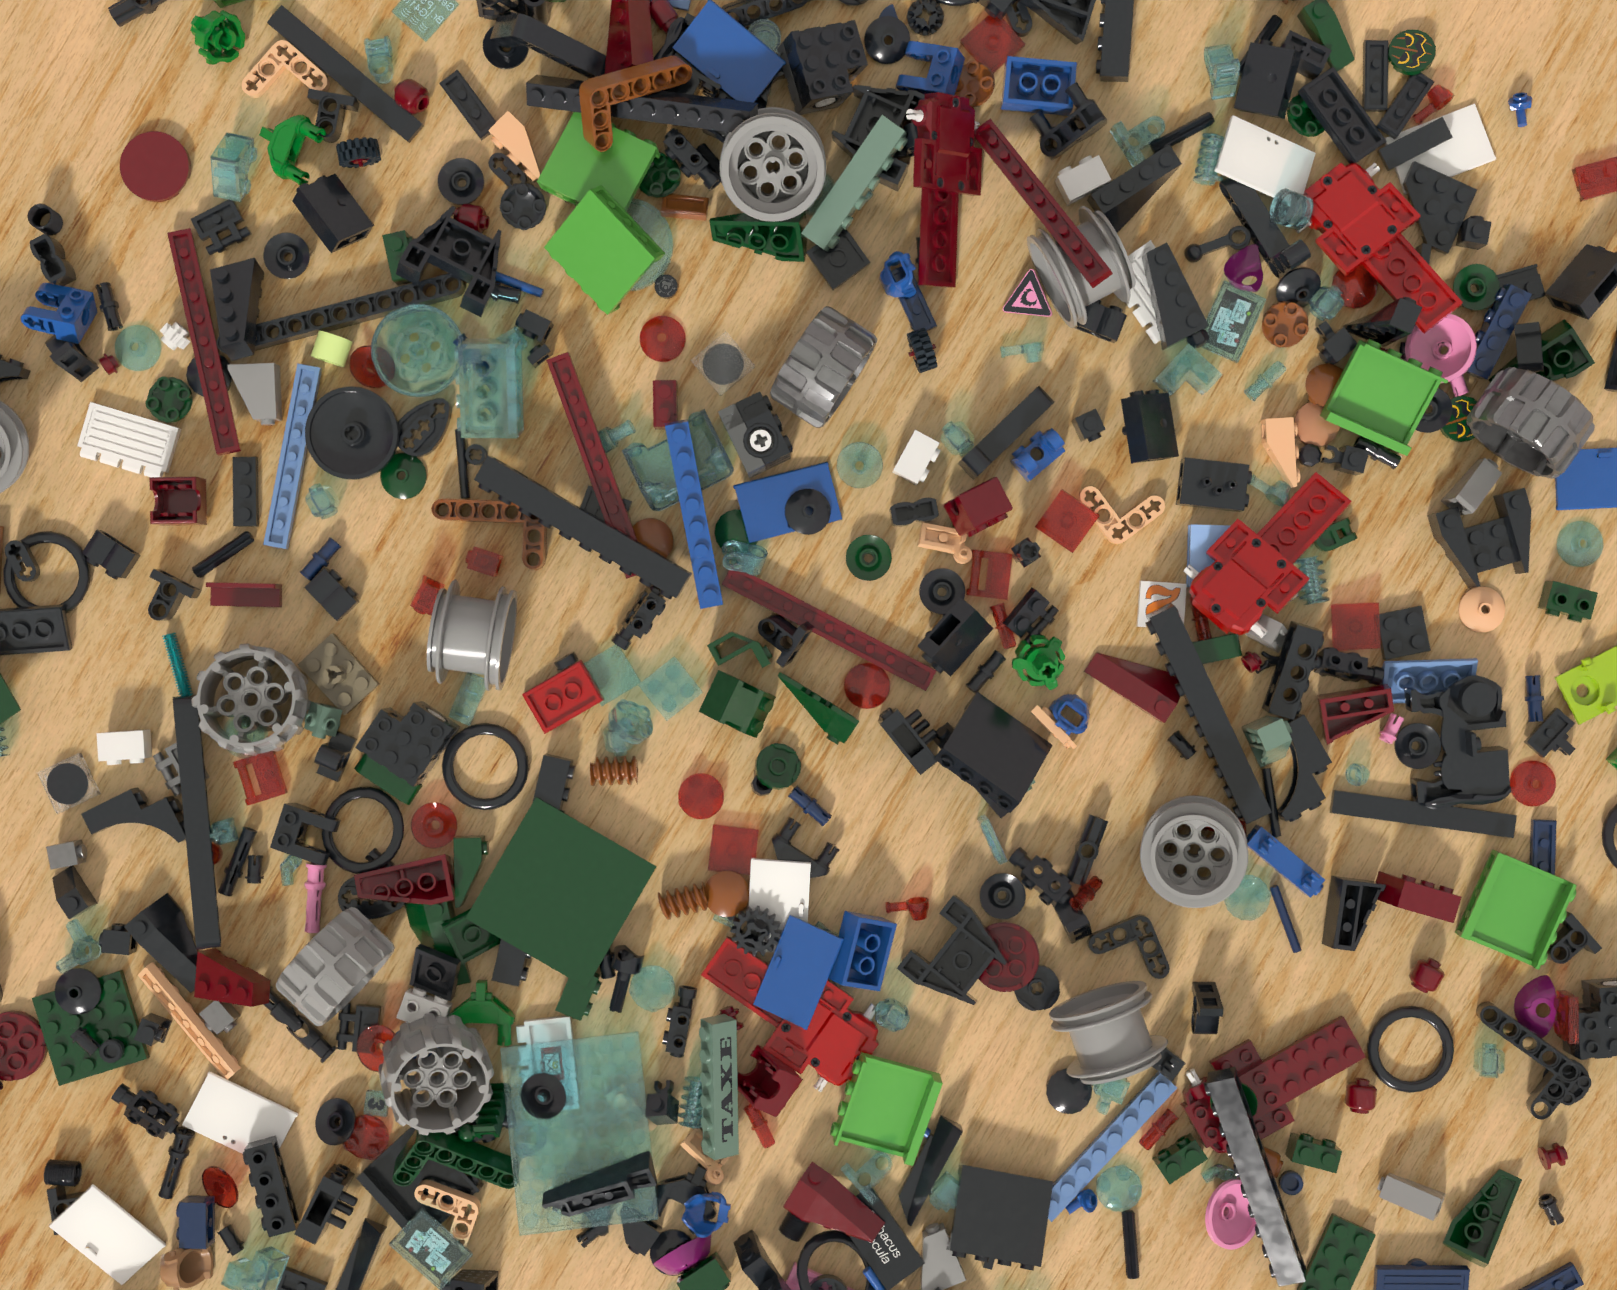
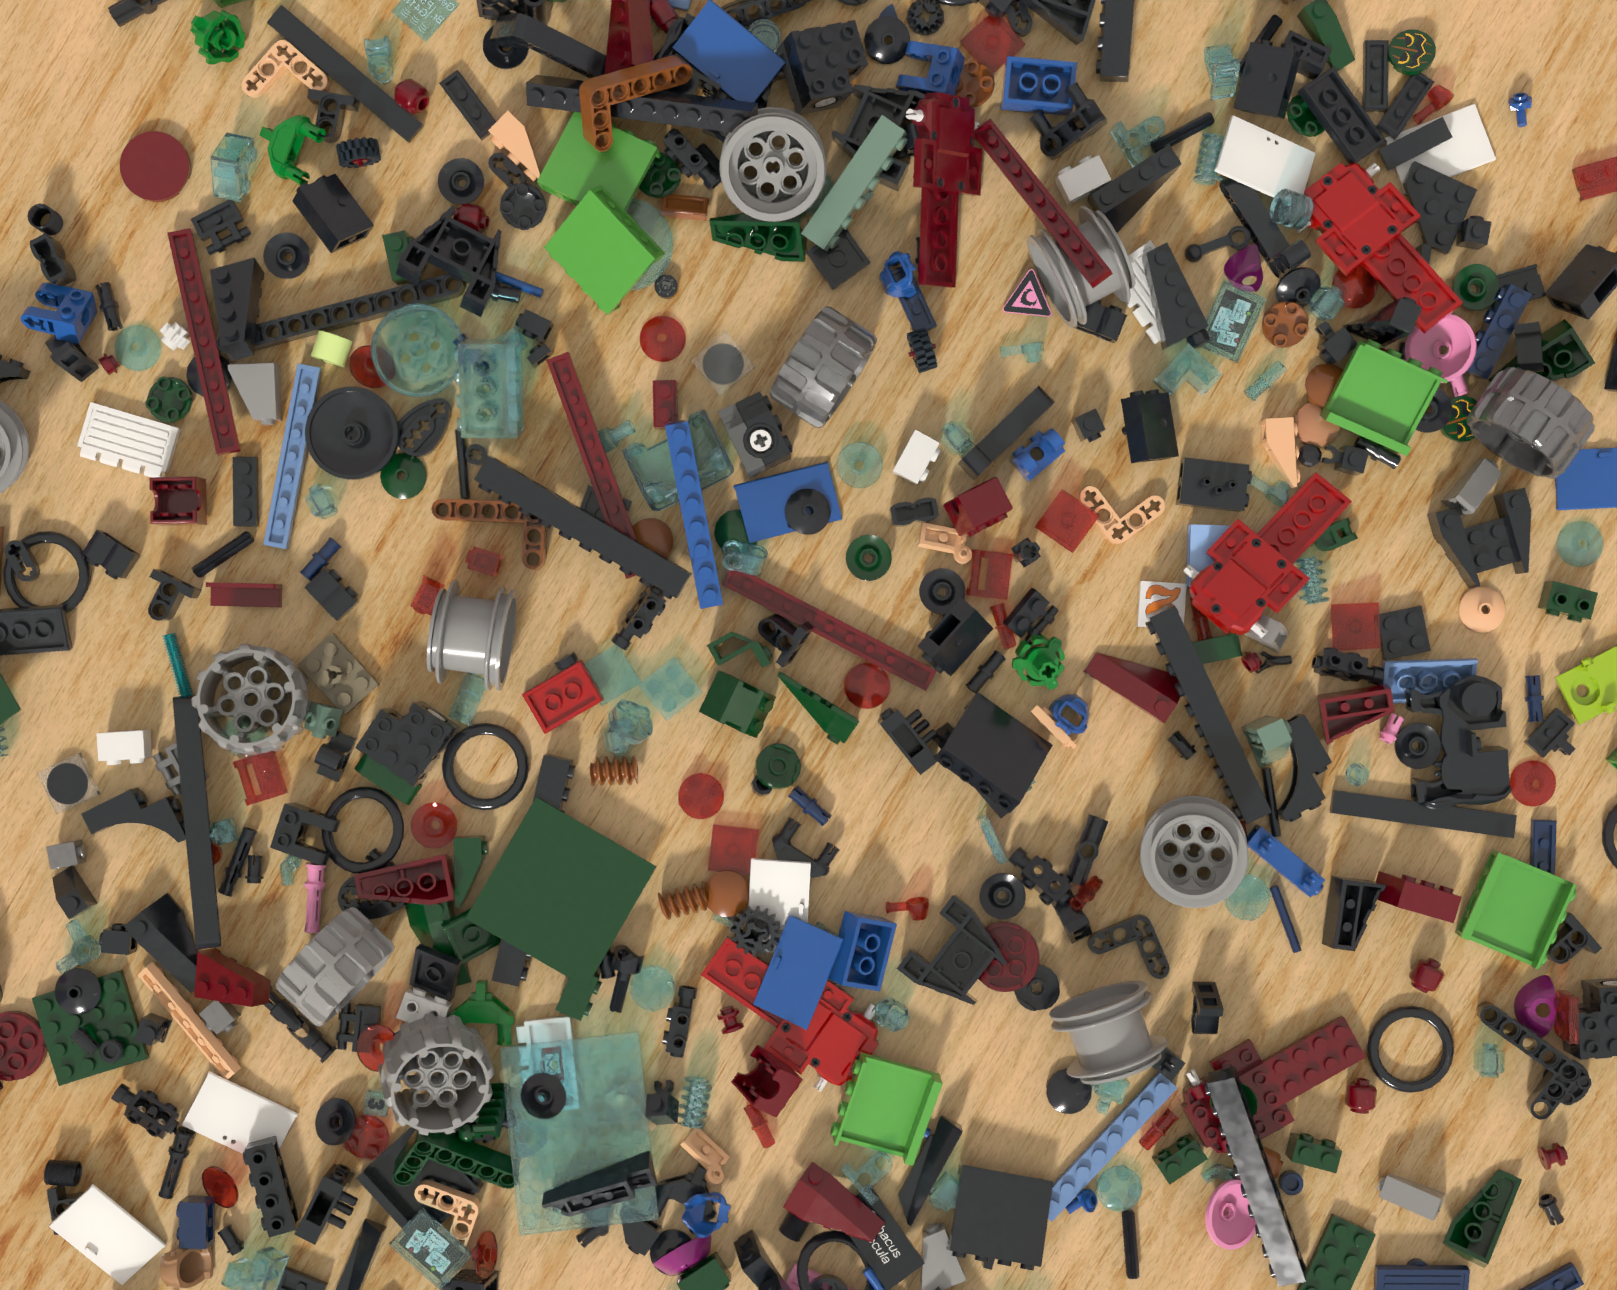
sand green brick [699,1014,739,1160] -> none
black brick [1262,621,1324,720] -> none
none -> clear red dish [471,1230,498,1279]

